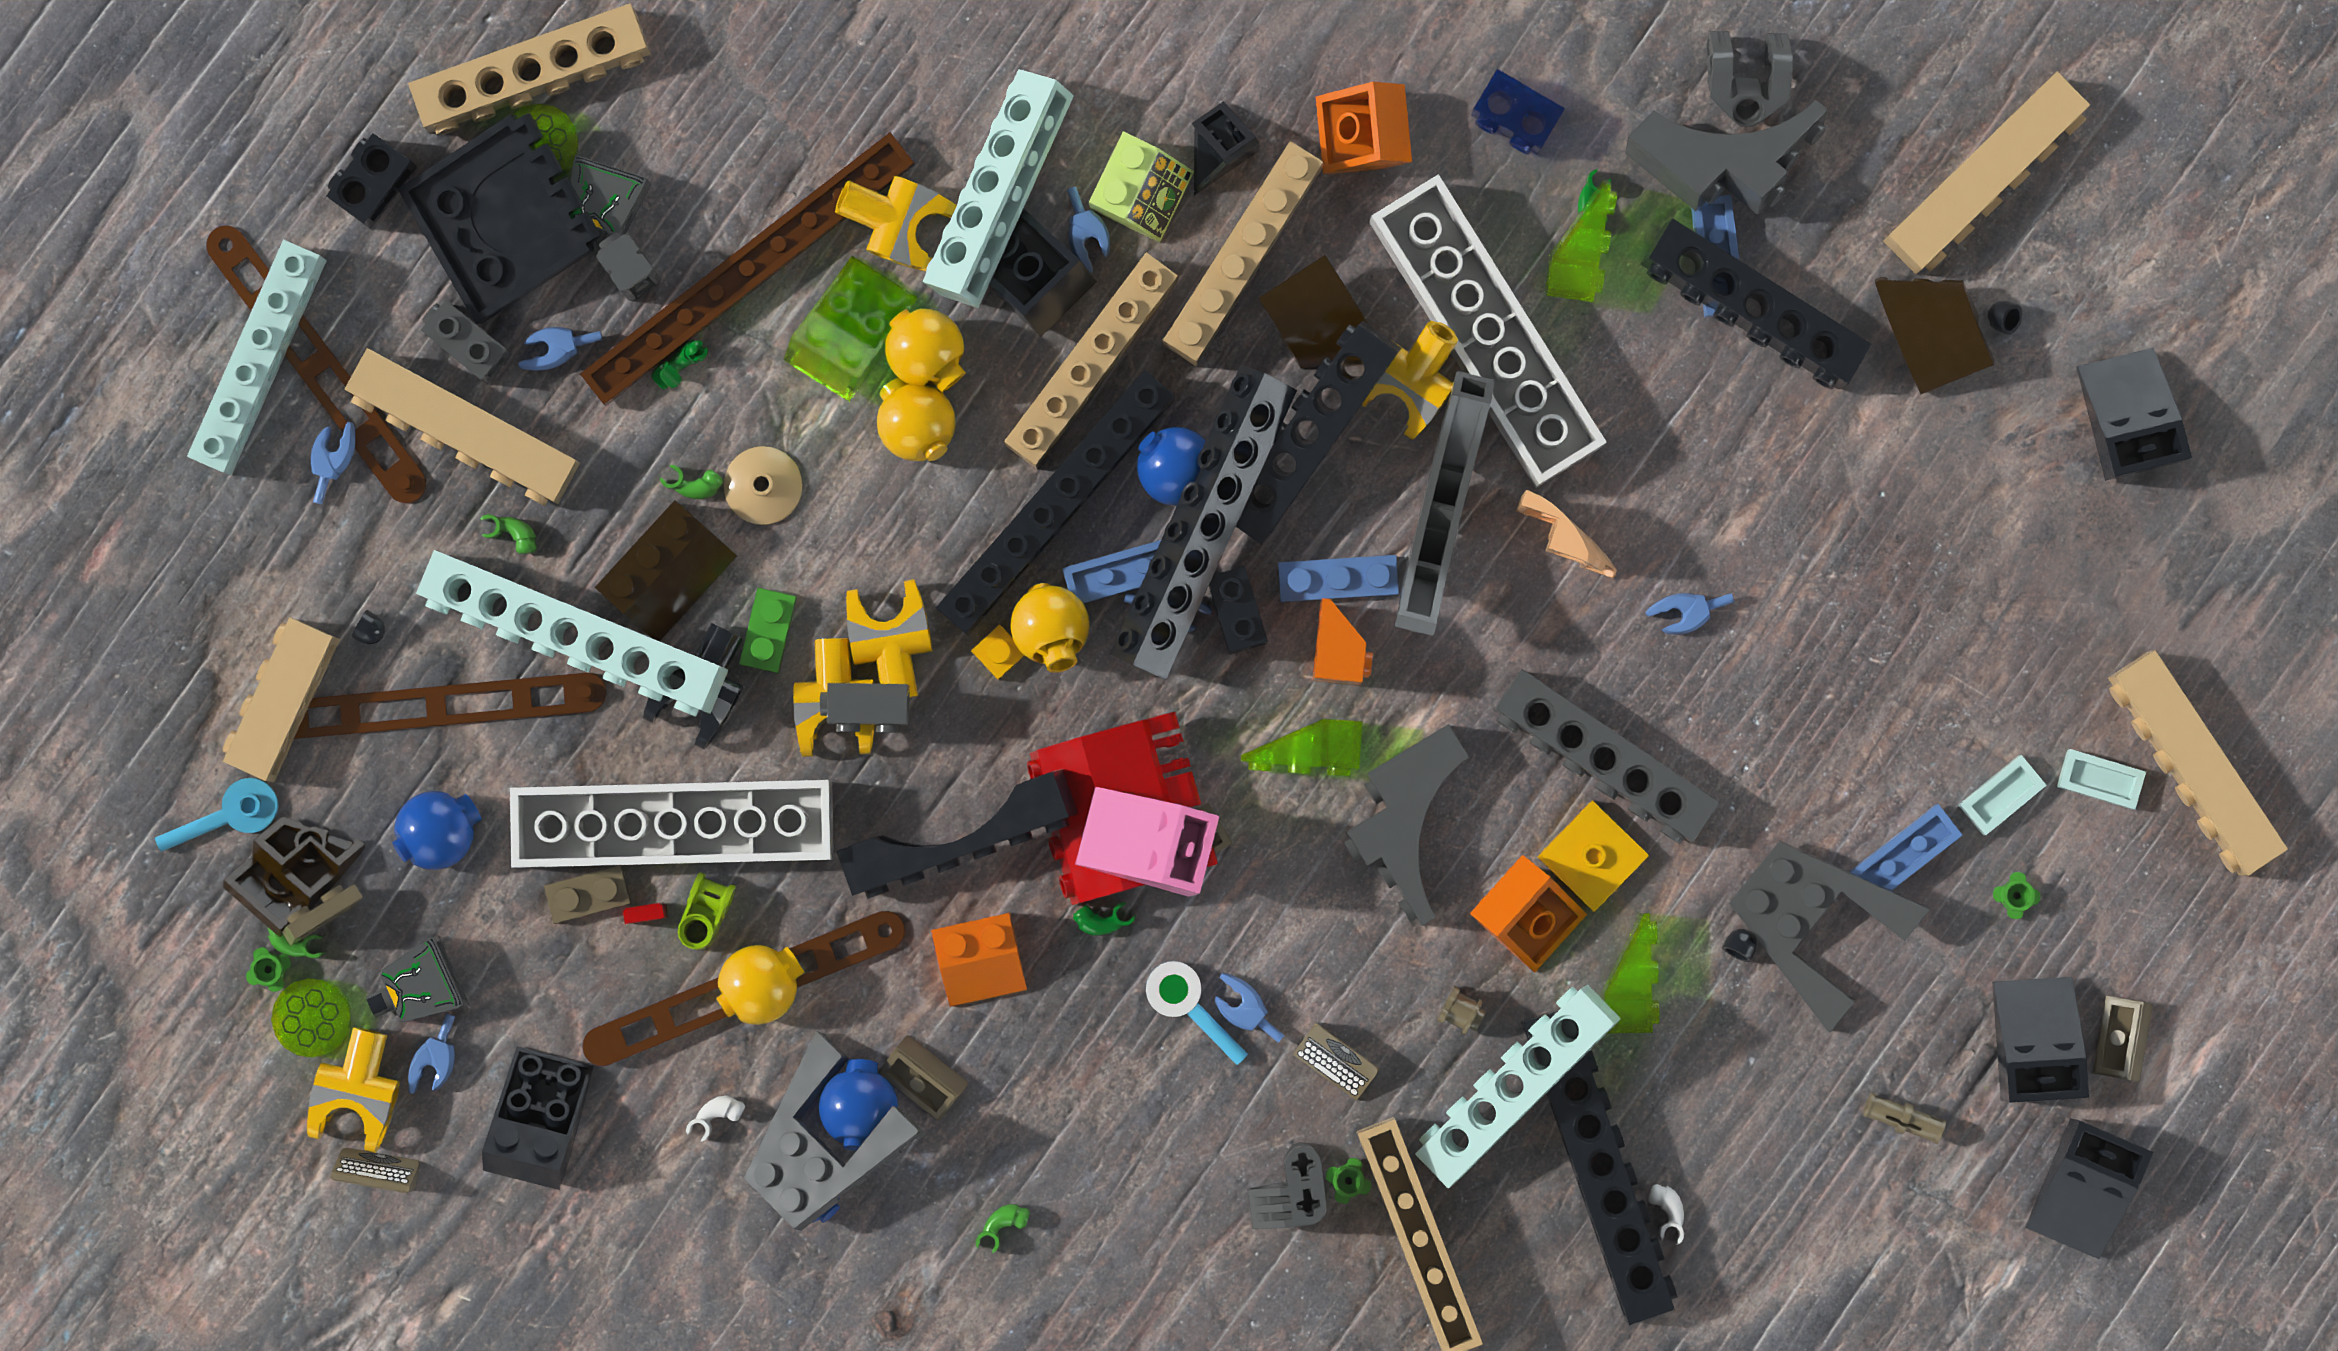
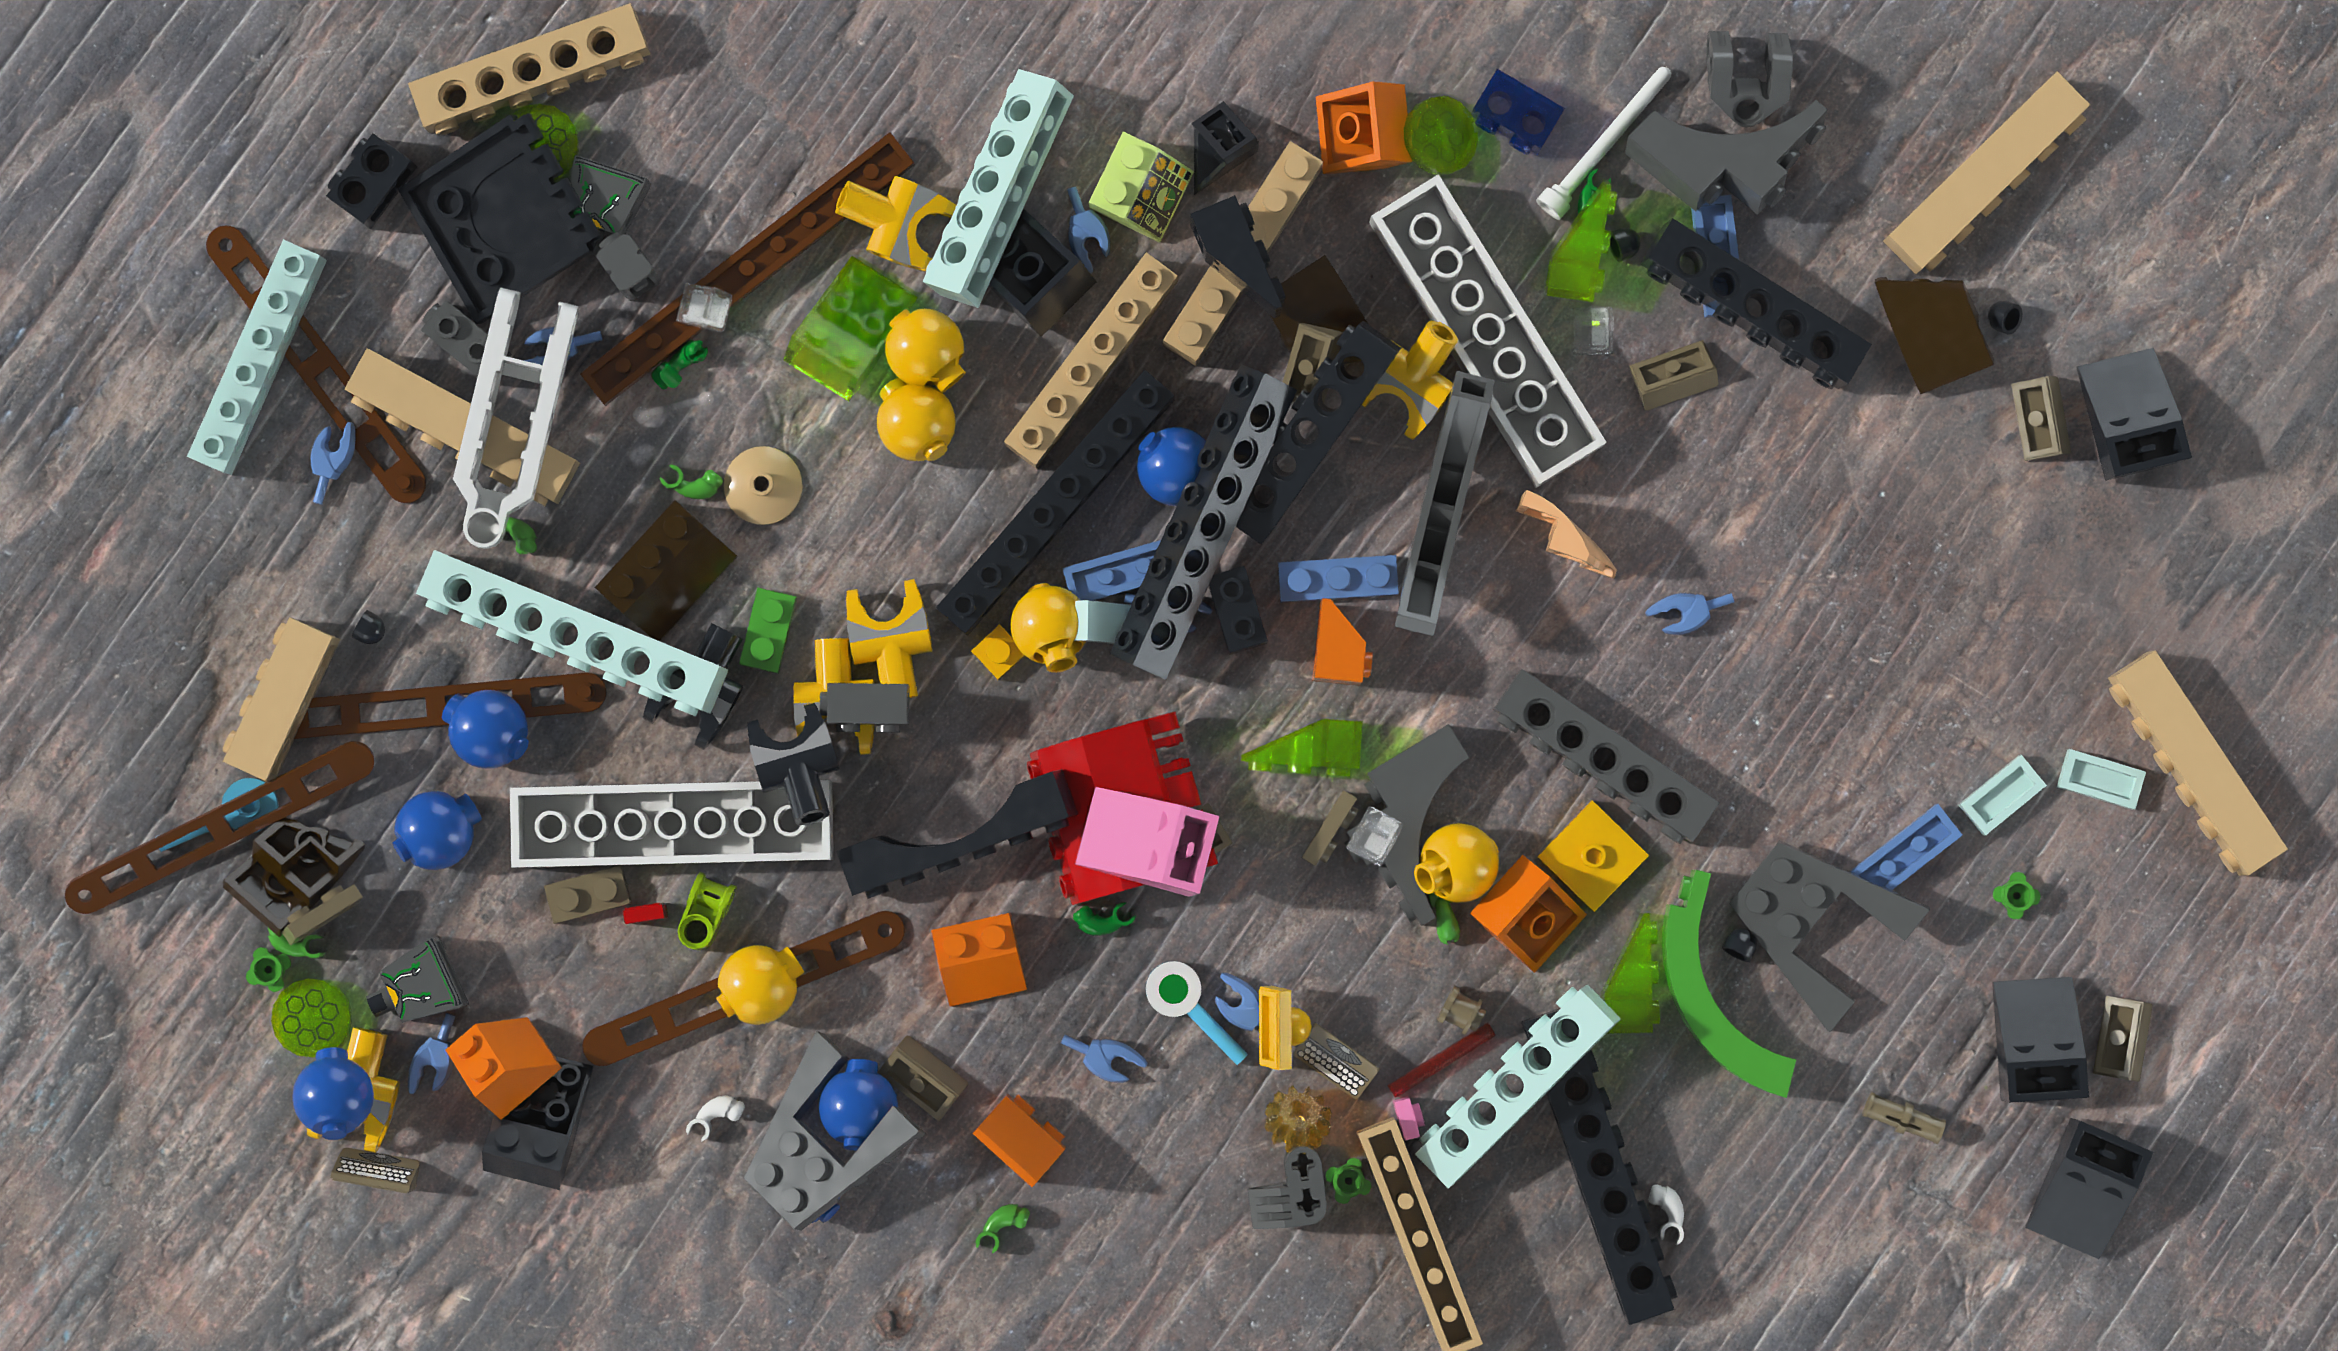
none -> reddish brown piece [65,741,374,914]
none -> blue brick [292,1047,374,1140]
none -> blue brick [442,690,529,769]
none -> orange slope [445,1017,562,1120]
none -> white piece [453,288,579,549]
none -> clear hinge [633,391,714,423]
none -> clear slope [676,283,732,332]
none -> black connector [747,702,840,826]
none -> orange slope [972,1094,1066,1187]
none -> medium blue hand [1061,1035,1148,1083]
none -> light aqua tile [1075,600,1132,644]
none -> black slope [1190,195,1286,319]
none -> yellow tile [1259,986,1312,1070]
none -> clear yellow gear [1264,1085,1332,1155]
none -> dark tan slope [1283,323,1343,403]
none -> dark tan plate [1301,790,1359,866]
none -> clear slope [1346,806,1403,867]
none -> clear red piece [1387,1022,1496,1099]
none -> bright pink plate [1393,1096,1425,1141]
none -> clear neon green tile [1404,96,1478,175]
none -> yellow brick [1414,823,1499,903]
none -> bright green arm [1428,893,1460,945]
none -> white piece [1536,67,1671,220]
none -> clear slope [1572,307,1614,355]
none -> black hinge [1607,228,1641,262]
none -> dark tan slope [1629,340,1719,410]
none -> bright green arch [1662,870,1796,1098]
none -> dark tan slope [2011,376,2071,461]

